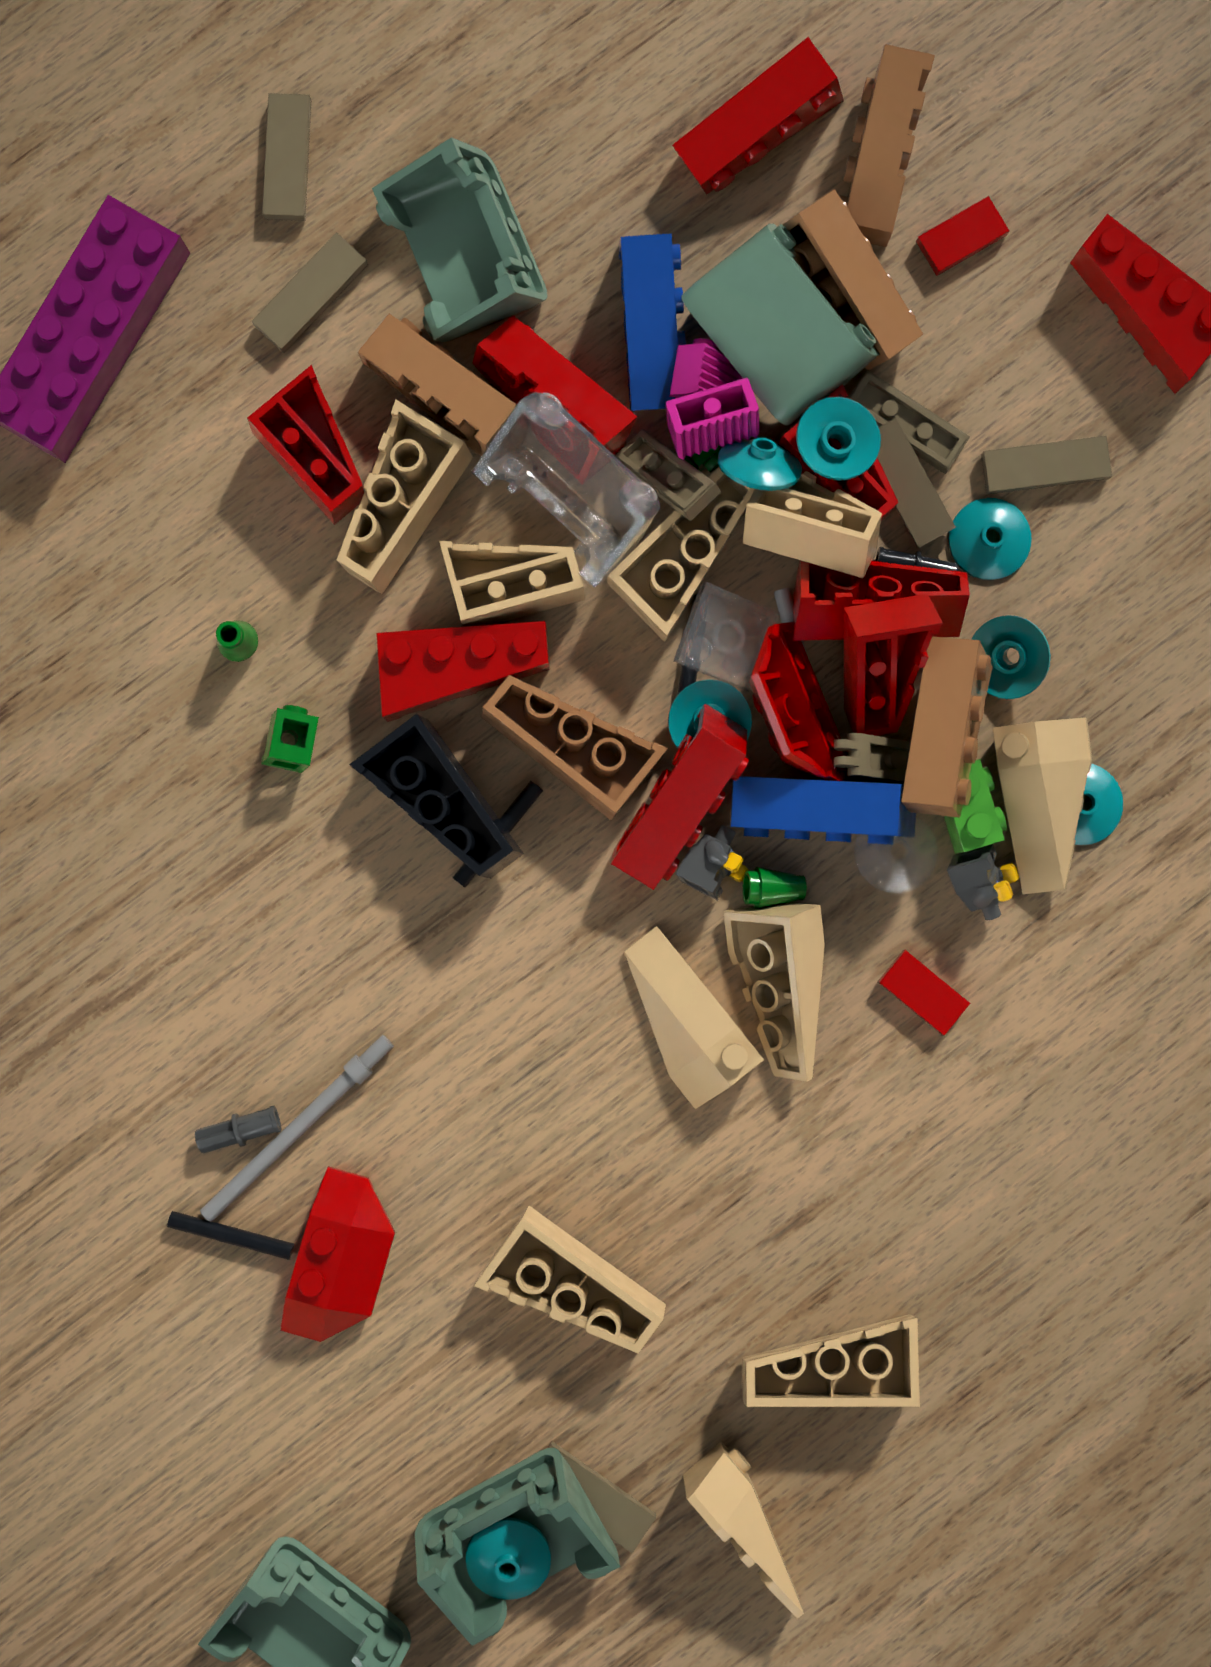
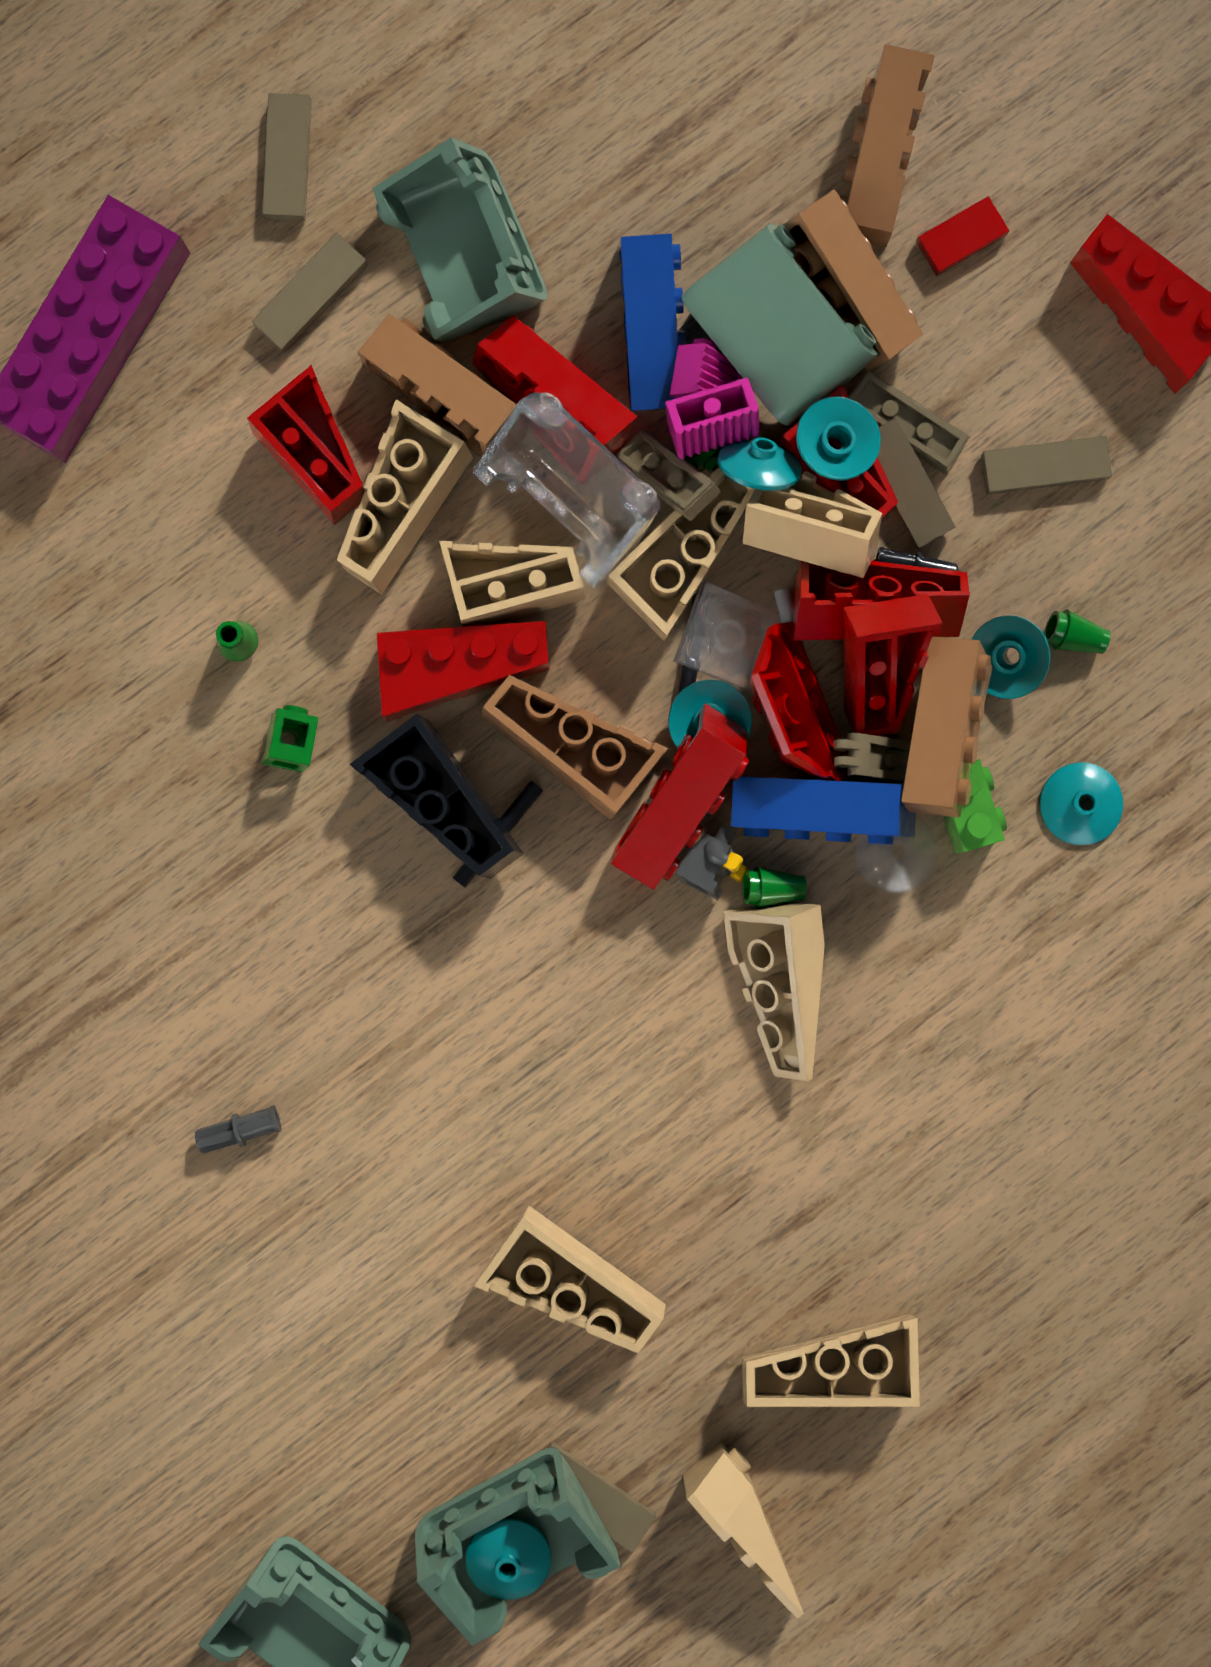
black bar [167,1211,294,1260] -> none
light grey bar [200,1035,394,1222] -> none
red wedge [280,1166,396,1342] -> none
tan wedge [624,926,764,1109] -> none
red wedge [672,37,844,195] -> none
red tile [877,950,971,1036] -> none
dark grey piece [947,844,1019,920] -> none
teal dish [948,498,1032,580] -> none
tan wedge [993,717,1092,894] -> none
none -> green cone [1044,609,1111,654]

